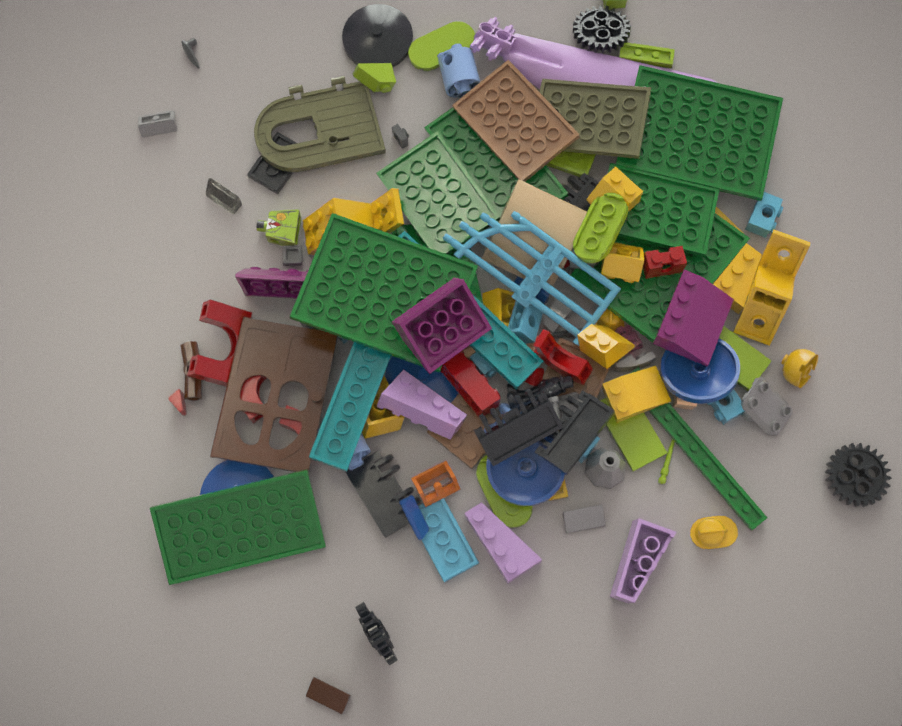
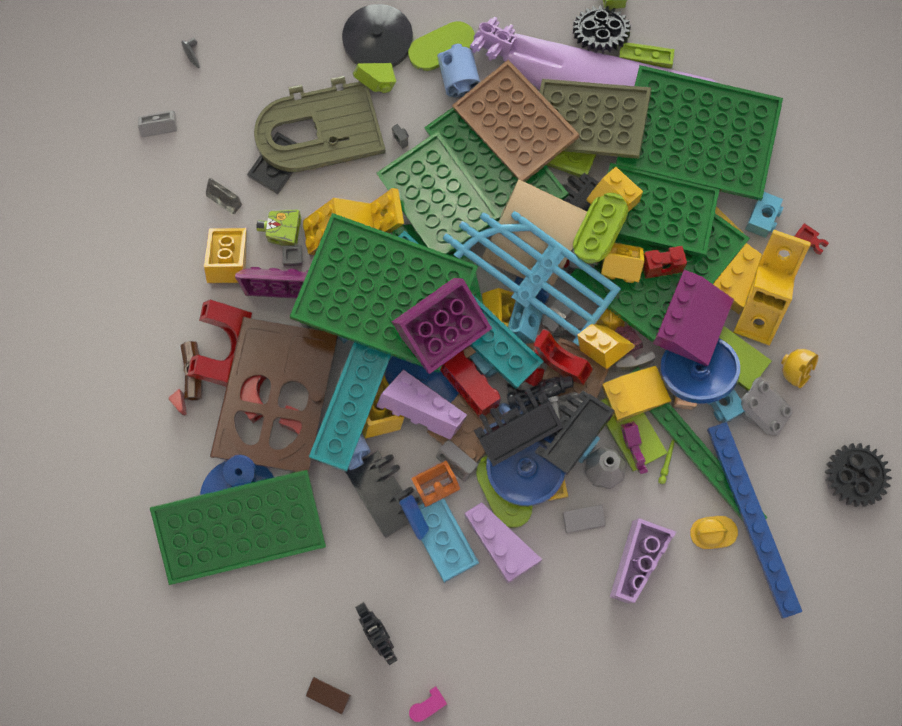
none -> yellow slope [204,228,247,283]
none -> blue piece [223,455,256,487]
none -> dark pink leg [409,686,447,722]
none -> light grey slope [436,440,478,482]
none -> magenta piece [621,421,648,474]
none -> blue plate [707,422,803,619]
none -> red plate [794,223,829,255]

